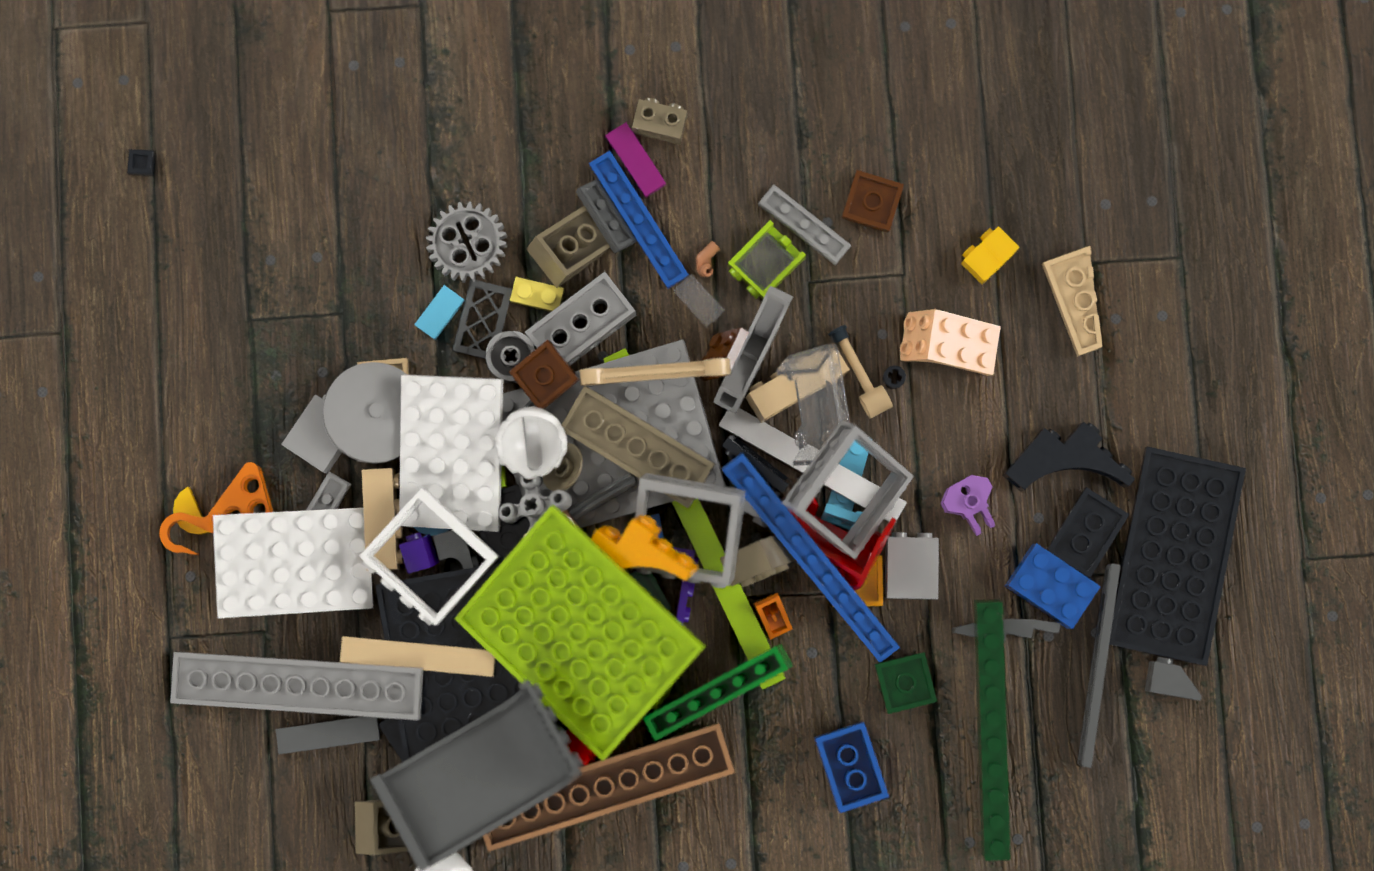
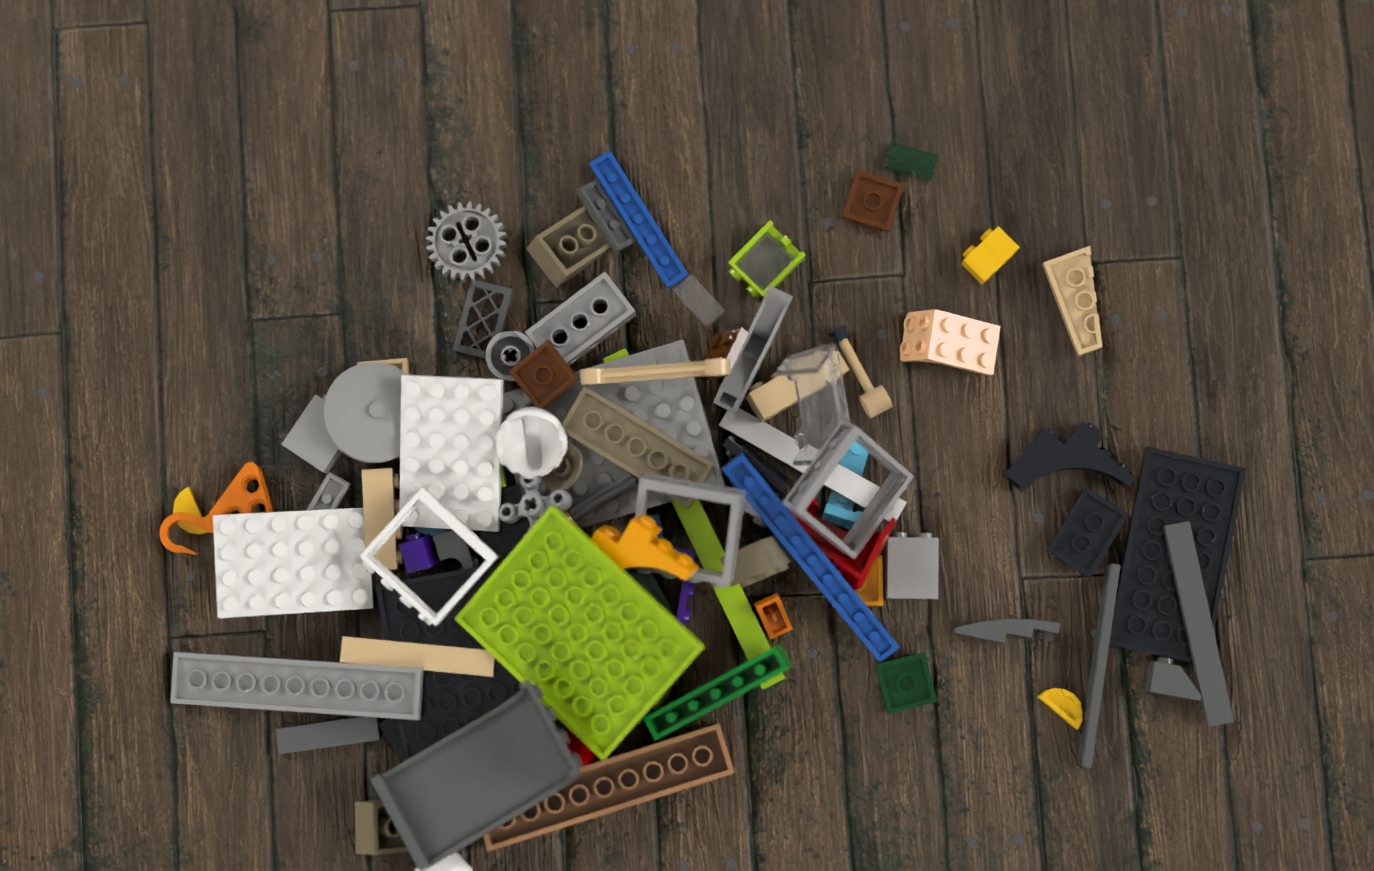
black tile [127,149,156,176] -> none
medium azure tile [414,285,465,340] -> none
light yellow plate [510,277,564,312] -> none
magenta tile [605,122,666,198] -> none
dark tan brick [632,98,687,145] -> none
nougat arm [696,241,720,277] -> none
light grey tile [758,184,851,266] -> none
blue brick [814,721,889,813] -> none
black bush [883,366,906,389] -> none
medium lavender hinge [940,475,995,536] -> none
dark green brick [974,599,1011,861] -> none
blue brick [1004,543,1101,629] -> none
none -> clear green plate [884,142,939,181]
none -> yellow tile [1037,688,1083,730]
none -> dark grey tile [1163,521,1234,727]

